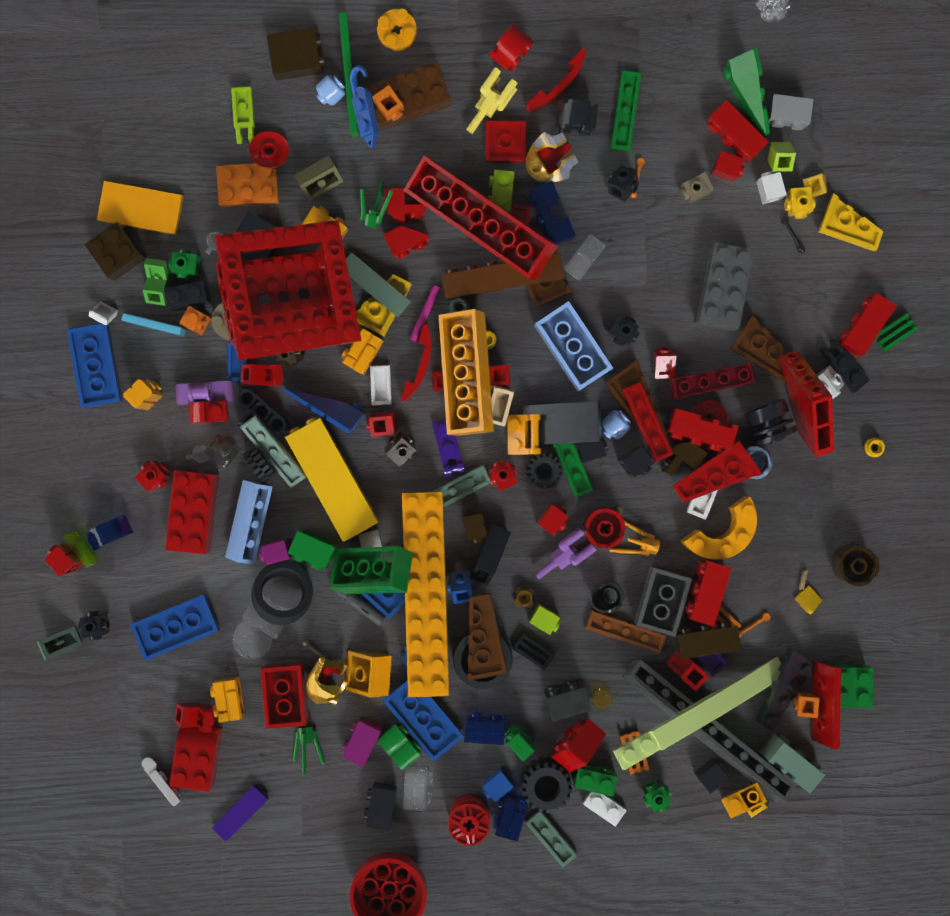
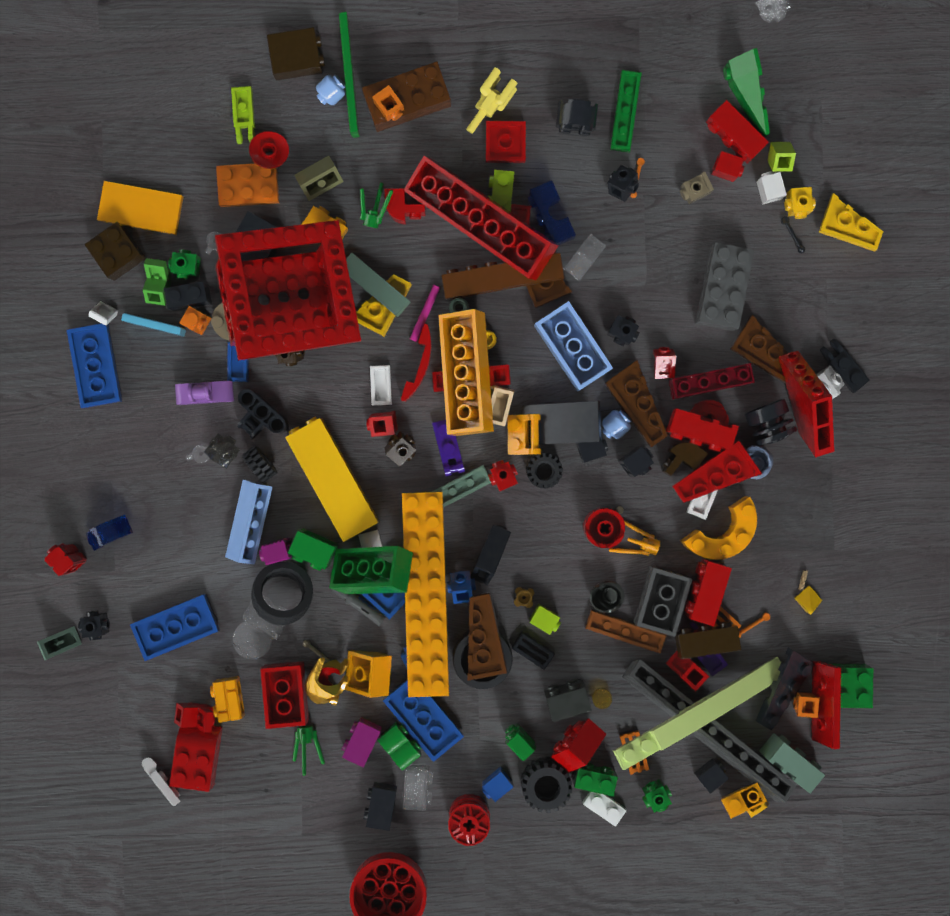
clear neon green tile [63,531,98,568] -> none
light orange brick [123,379,163,410] -> none
red brick [134,461,171,492] -> none
red brick [165,470,219,555] -> none
red brick [188,401,229,424] -> none
dark purple tile [212,784,269,842] -> none
sand green tile [240,414,307,488] -> none
red brick [241,364,284,386] -> none
blue wedge [283,388,365,434] -> none
light orange brick [341,328,384,376] -> none
blue plate [349,65,379,148] -> none
light orange plate [377,9,417,51] -> none
red slope [383,226,430,260] -> none
dark brown brick [463,511,487,544] -> none
clear blue brick [464,712,506,745] -> none
red brick [489,23,534,73] -> none
clear blue brick [492,792,528,841] -> none
sand green tile [524,809,578,868] -> none
piece [525,132,578,182] -> none
red slope [526,48,586,113] -> none
medium lavender plant [534,527,597,579] -> none
red brick [536,503,569,536] -> none
green tile [552,443,594,498] -> none
red tile [622,381,673,463] -> none
light grey brick [767,94,814,130] -> none
yellow slope [803,173,827,197] -> none
dark brown brick [832,544,880,586] -> none
red brick [839,293,896,358] -> none
yellow plate [864,438,885,457] -> none
green tile [875,313,918,352] -> none

